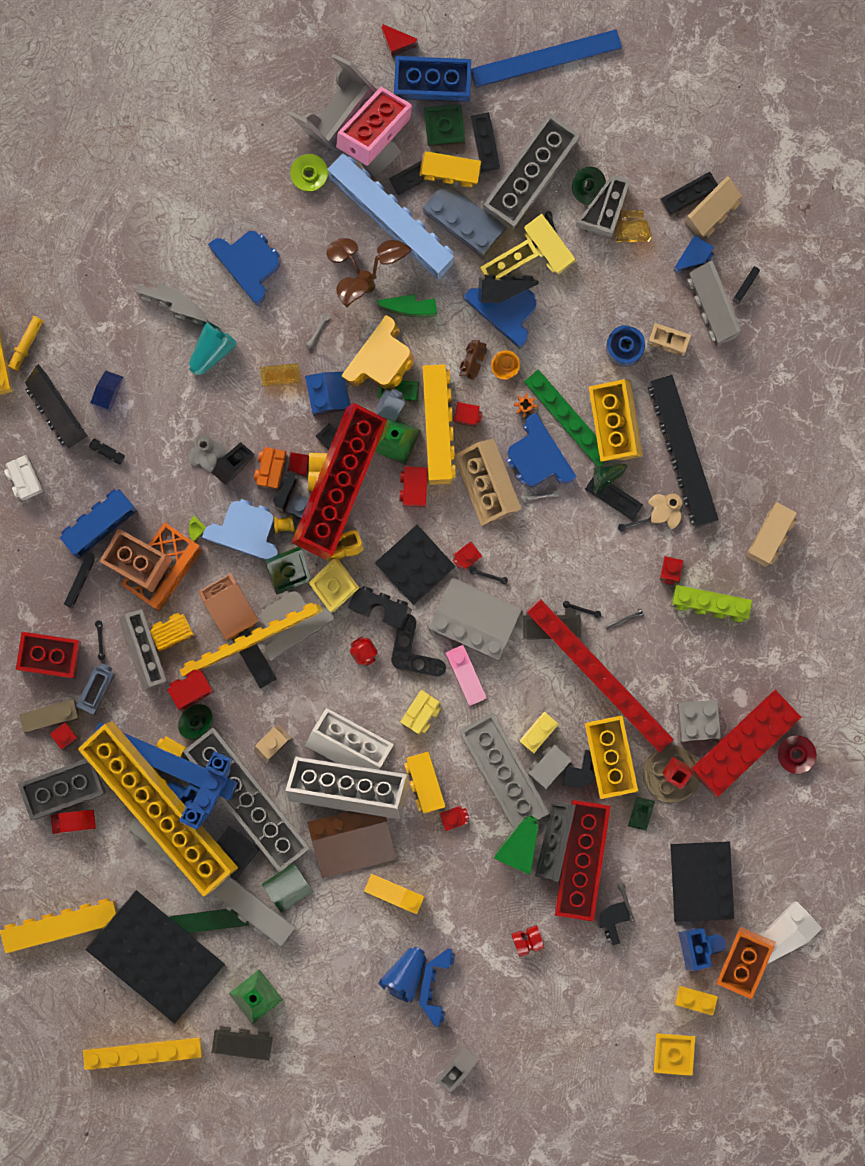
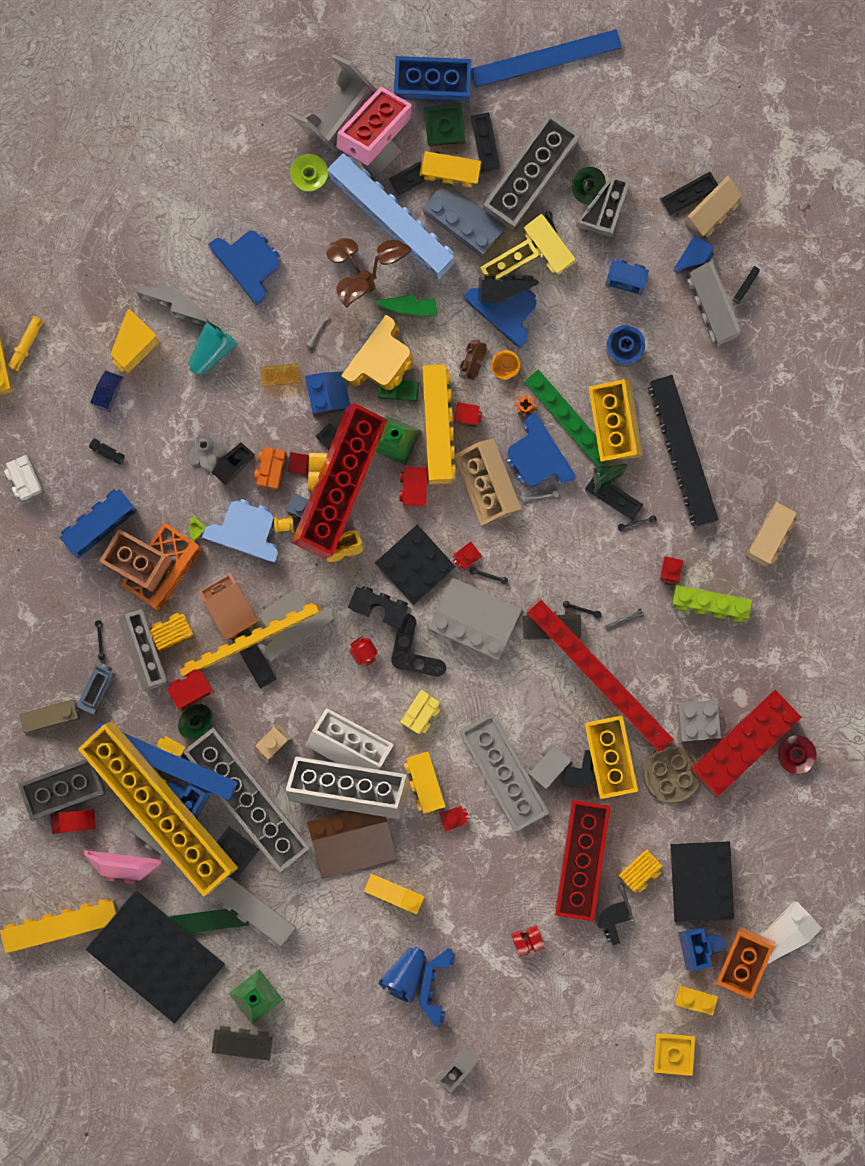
red brick [15,632,81,679] -> none
black slope [25,364,88,448] -> none
red brick [50,722,79,750] -> none
black tile [64,552,96,608] -> none
yellow brick [83,1037,203,1070] -> none
blue slope [179,751,232,830] -> none
slope [261,863,313,912] -> none
dark green plate [264,547,311,595] -> none
black plate [273,470,298,513] -> none
light yellow plate [309,558,359,612] -> none
sand blue brick [376,388,405,422] -> none
red slope [381,24,418,57] -> none
bright pink slope [445,645,487,706] -> none
green slope [494,815,539,874] -> none
light yellow brick [519,712,559,754] -> none
dark grey tile [535,801,576,882] -> none
clear yellow piece [615,210,652,243] -> none
clear green slope [628,797,655,831] -> none
tan brick [647,323,691,356] -> none
tan plate [648,493,682,529] -> none
red brick [663,757,693,789] -> none
none -> bright pink wedge [84,850,163,884]
none -> yellow slope [110,309,160,374]
none -> blue slope [605,259,649,296]
none -> yellow brick [618,849,663,893]

